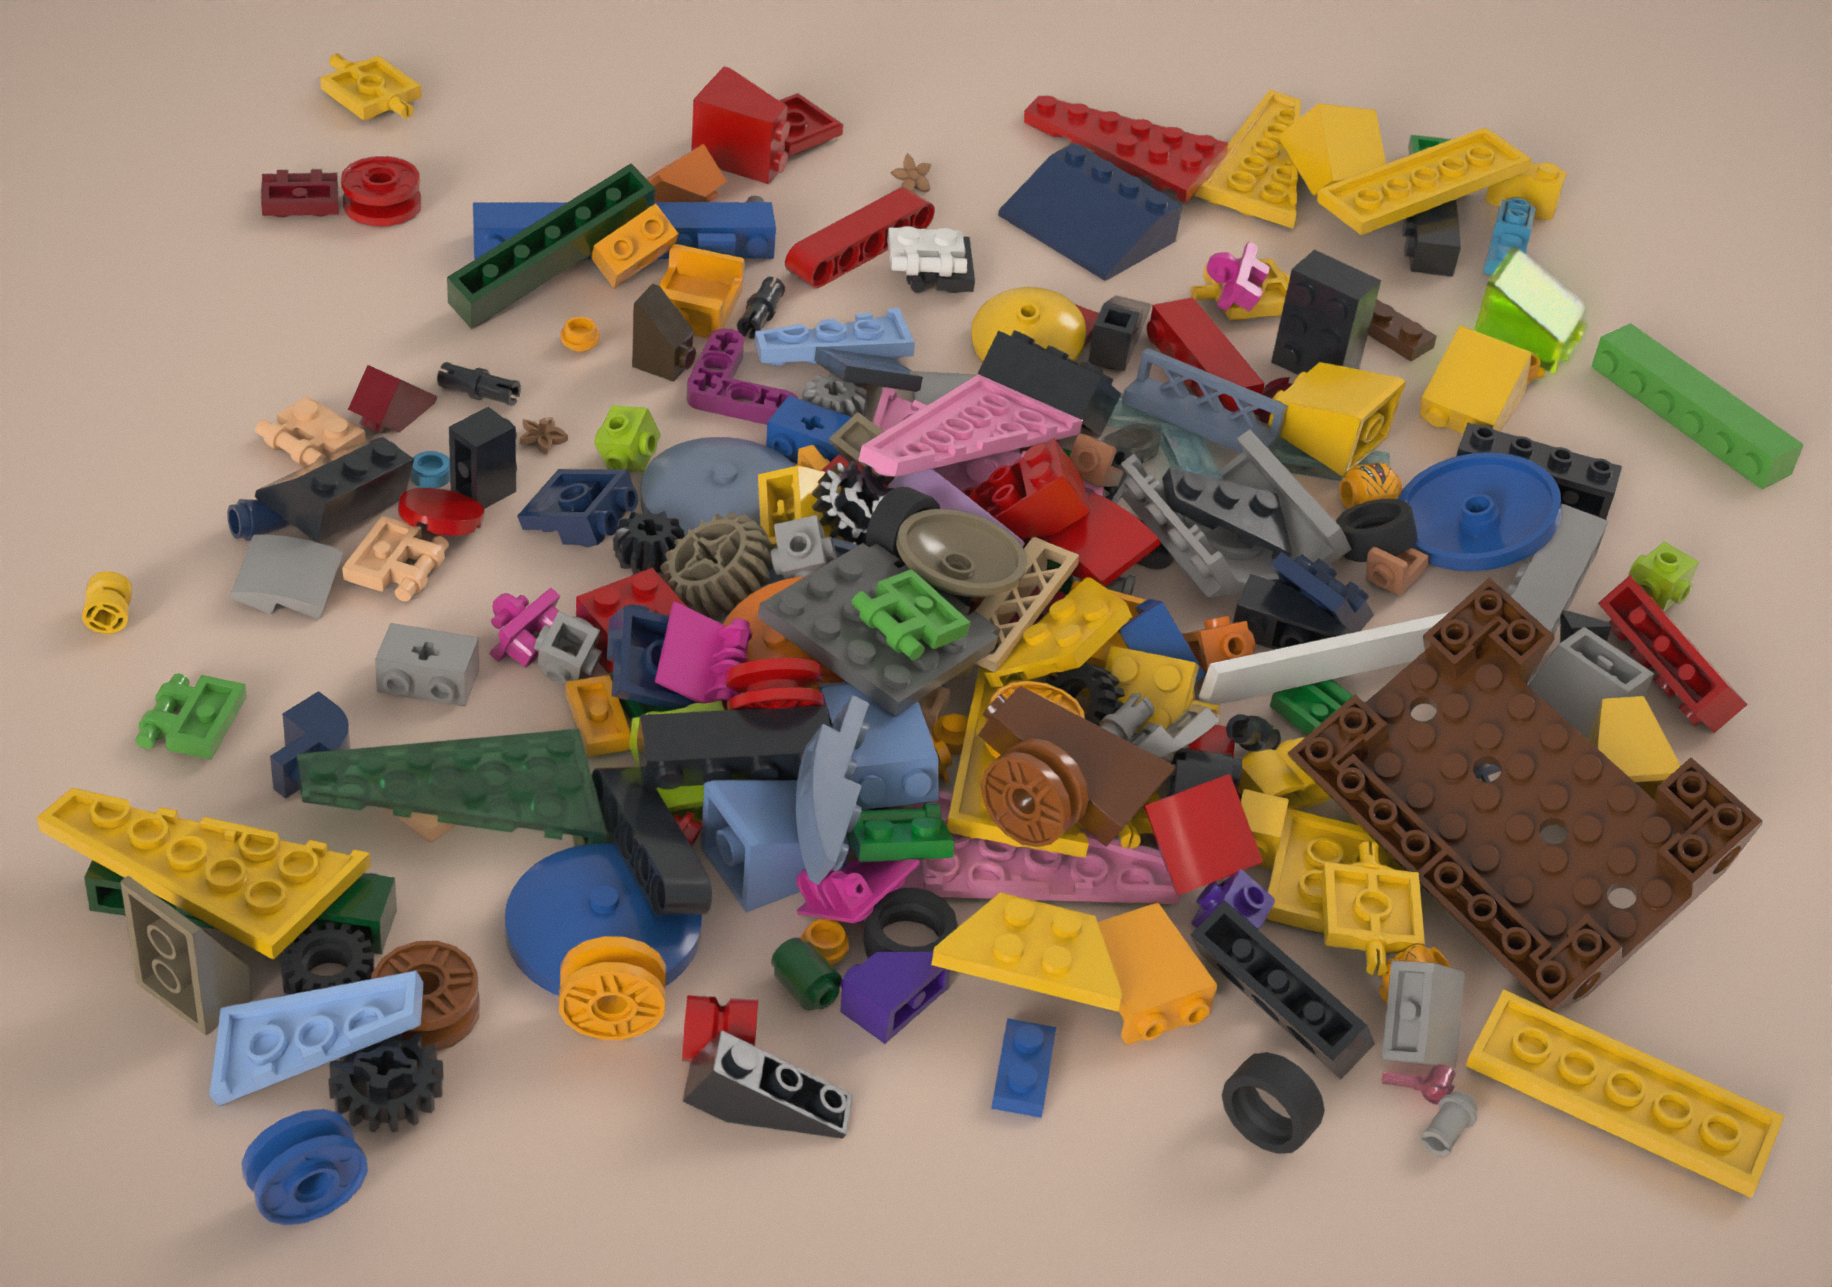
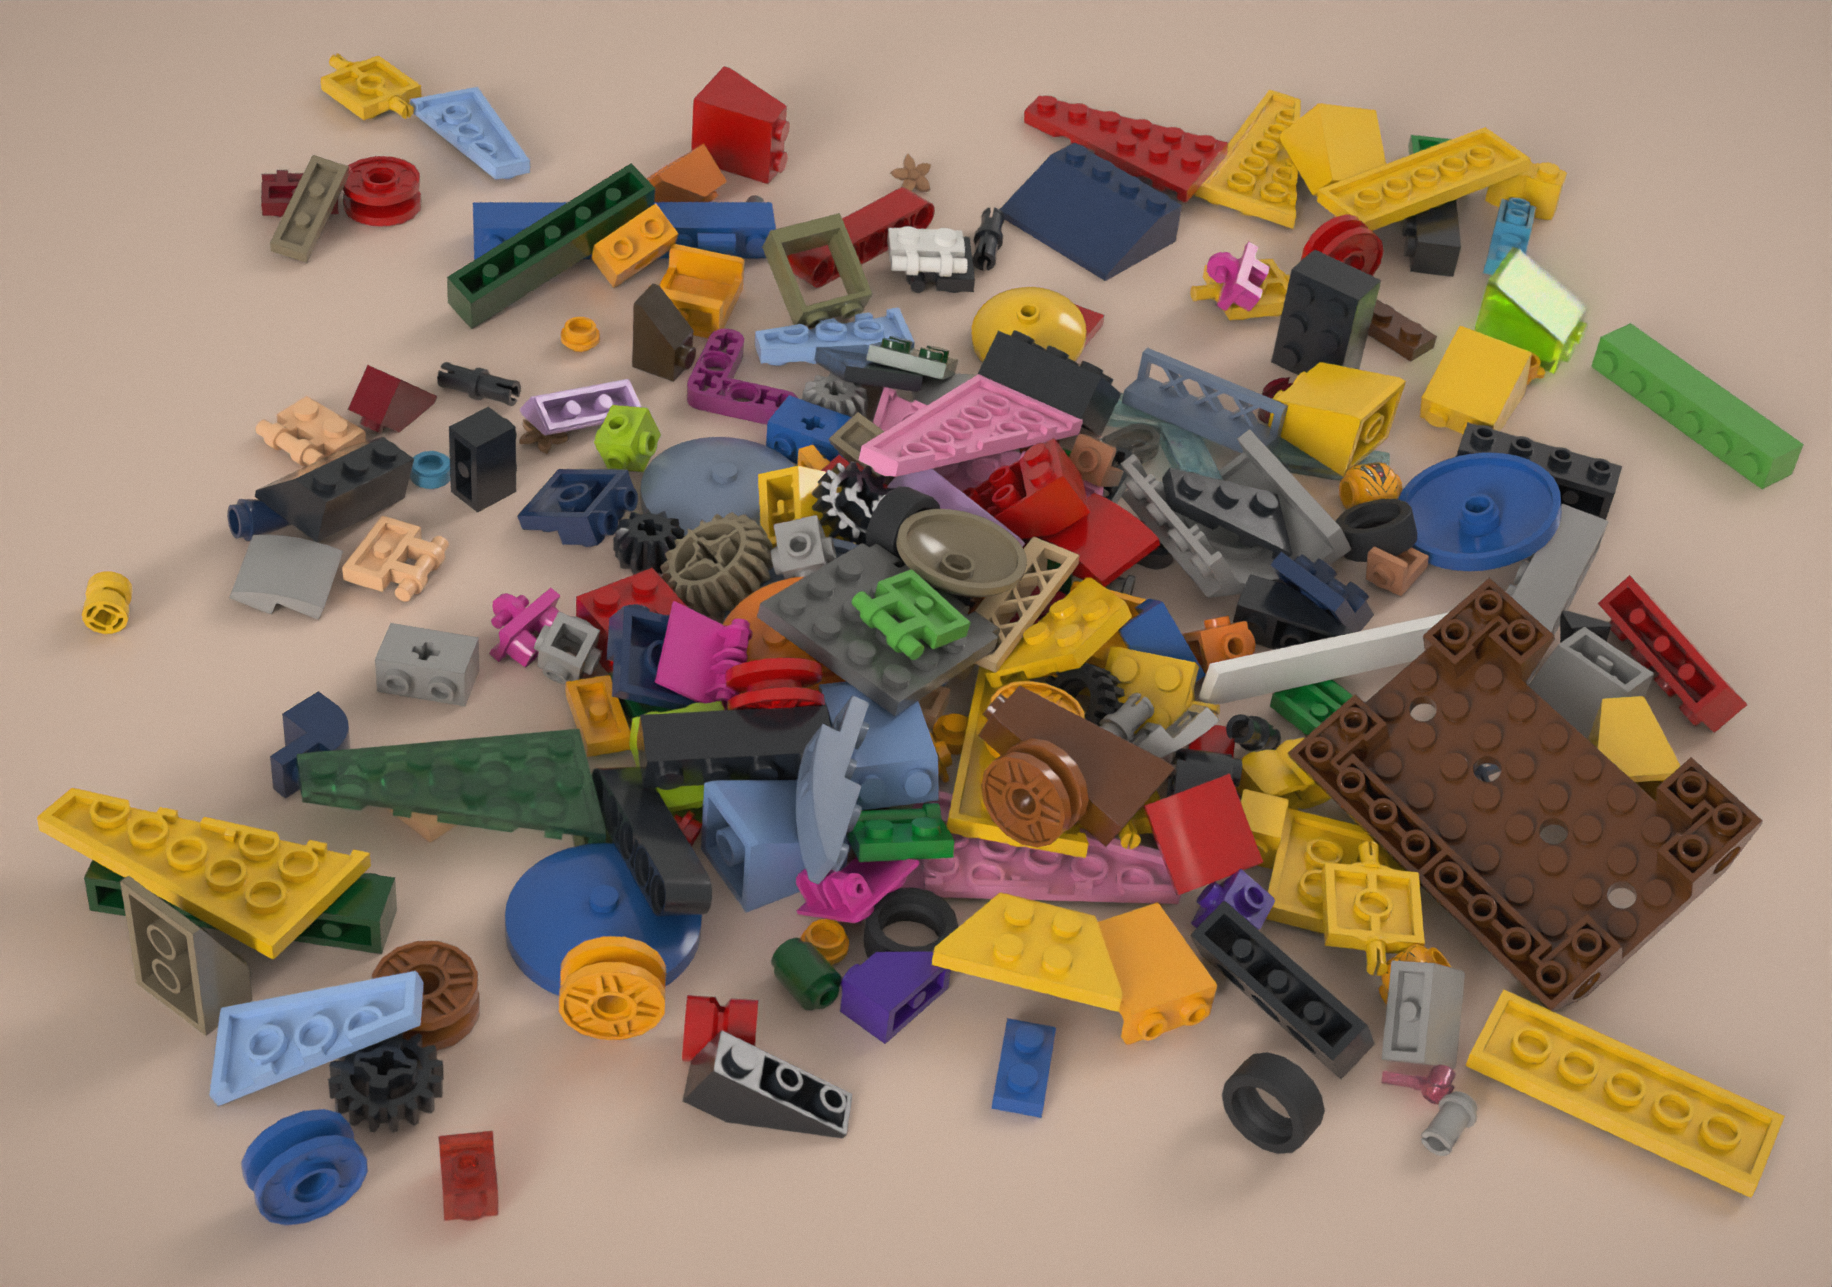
bright green plate [135,673,247,760] -> none
black tyre [280,922,375,995] -> none
red tile [397,488,485,536] -> none
black pin [737,276,785,339] -> none
red plate [779,93,843,157] -> none
black slope [1088,295,1152,371] -> none
red brick [1147,297,1265,417] -> none
lime brick [1629,541,1699,611] -> none
none -> dark tan plate [270,155,349,263]
none -> light blue wing [410,87,530,180]
none -> clear red brick [438,1131,499,1221]
none -> lavender slope [520,379,641,436]
none -> olive window [762,213,873,328]
none -> plate [866,336,958,380]
none -> black pin [972,208,1005,271]
none -> red wheel [1301,214,1384,276]

